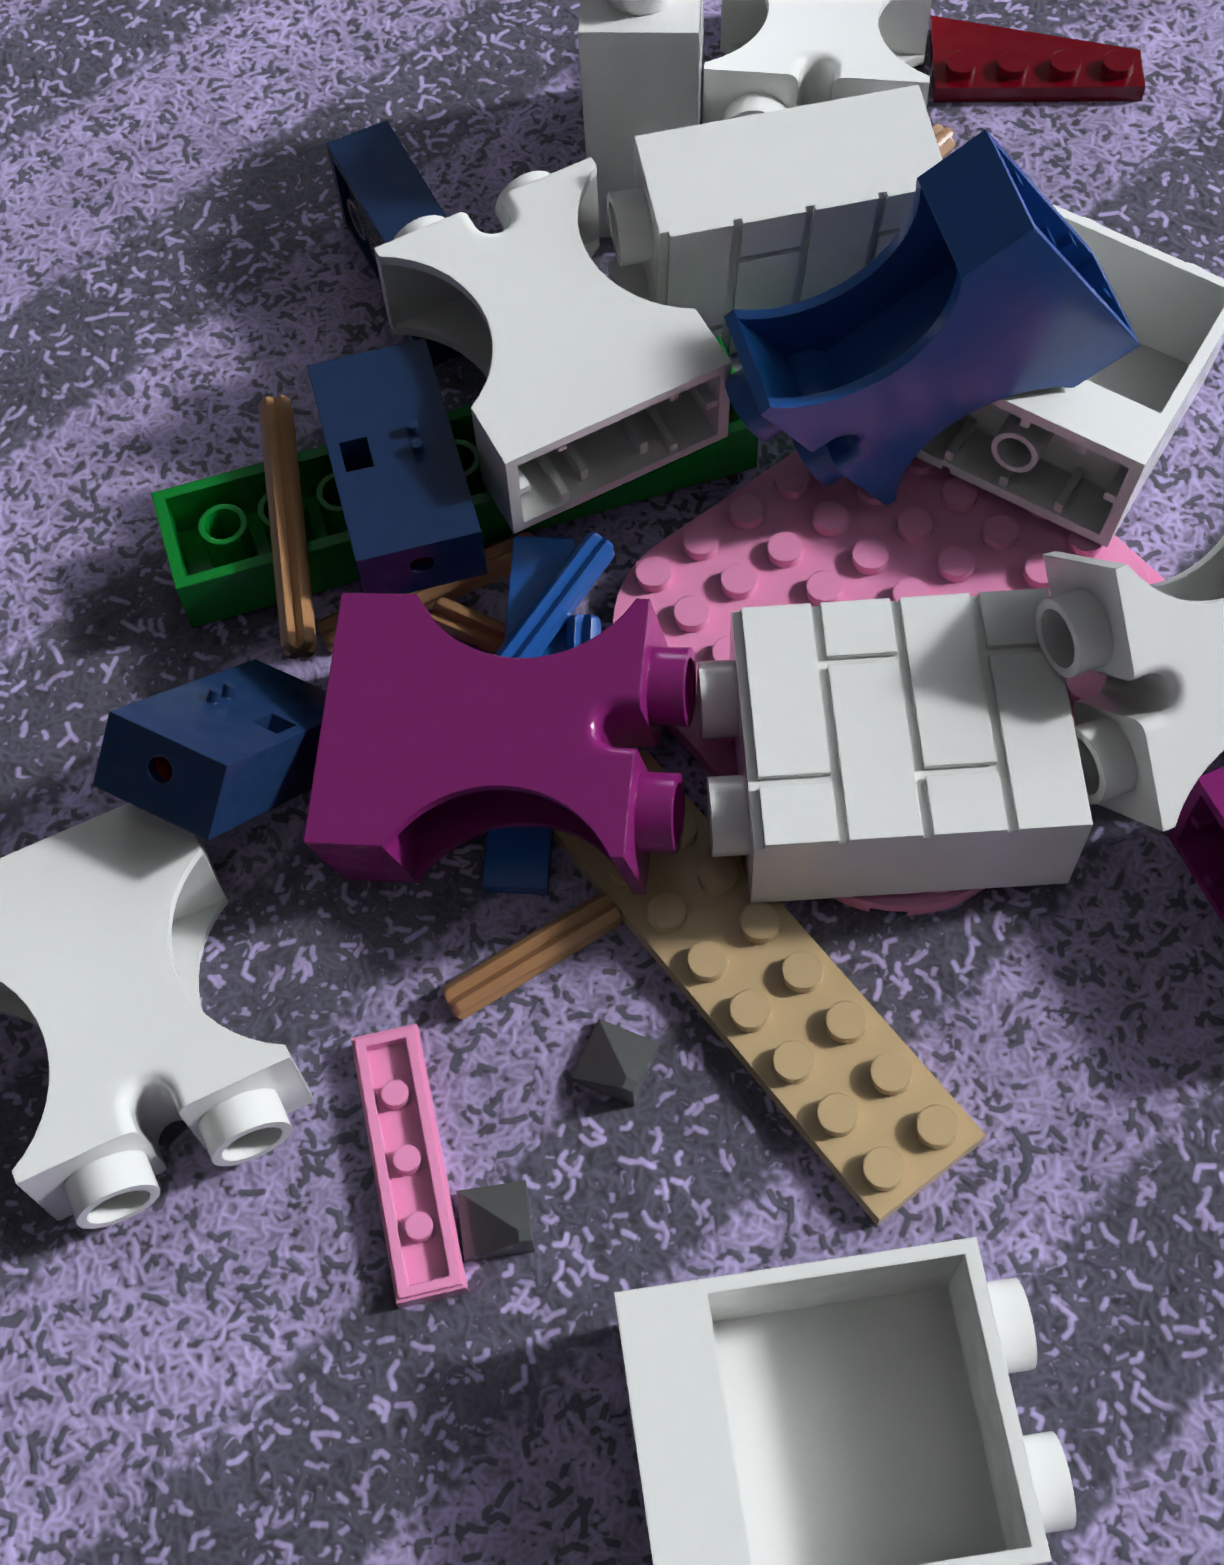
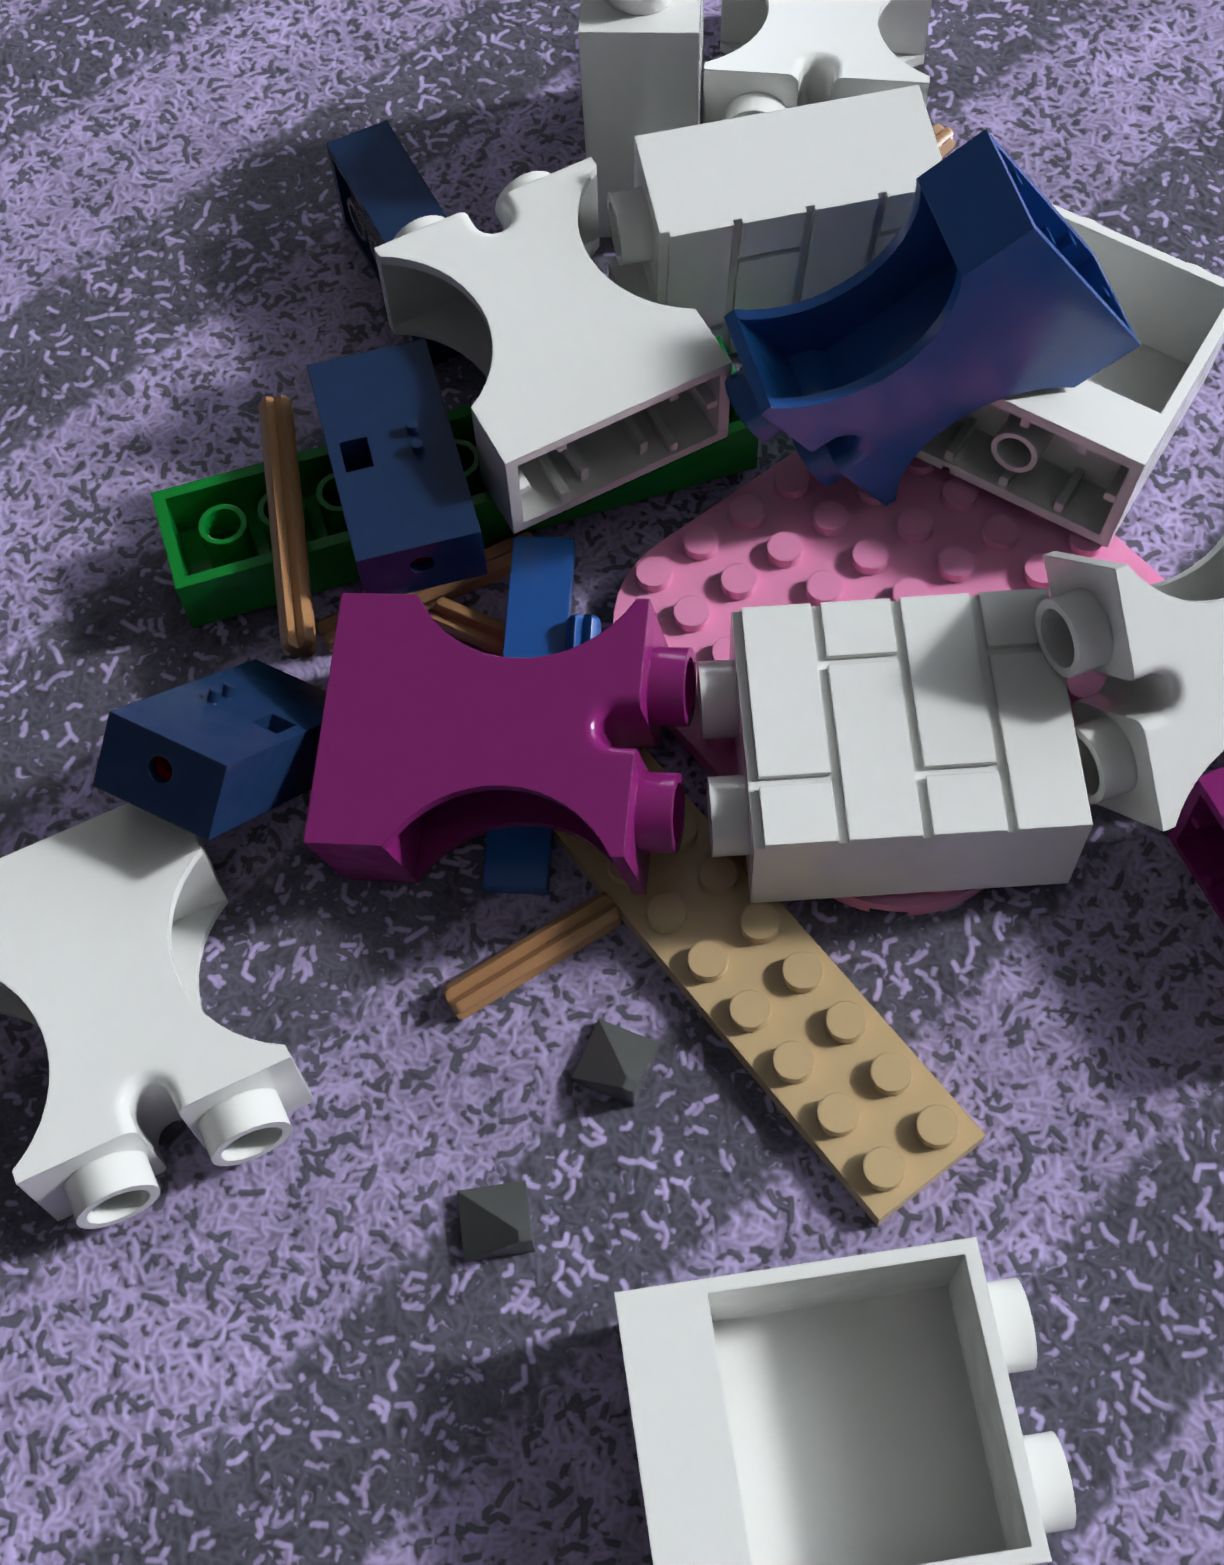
bright pink tile [351,1023,469,1309] -> none
blue axle [495,531,615,658] -> none
dark red wing [929,15,1146,102] -> none

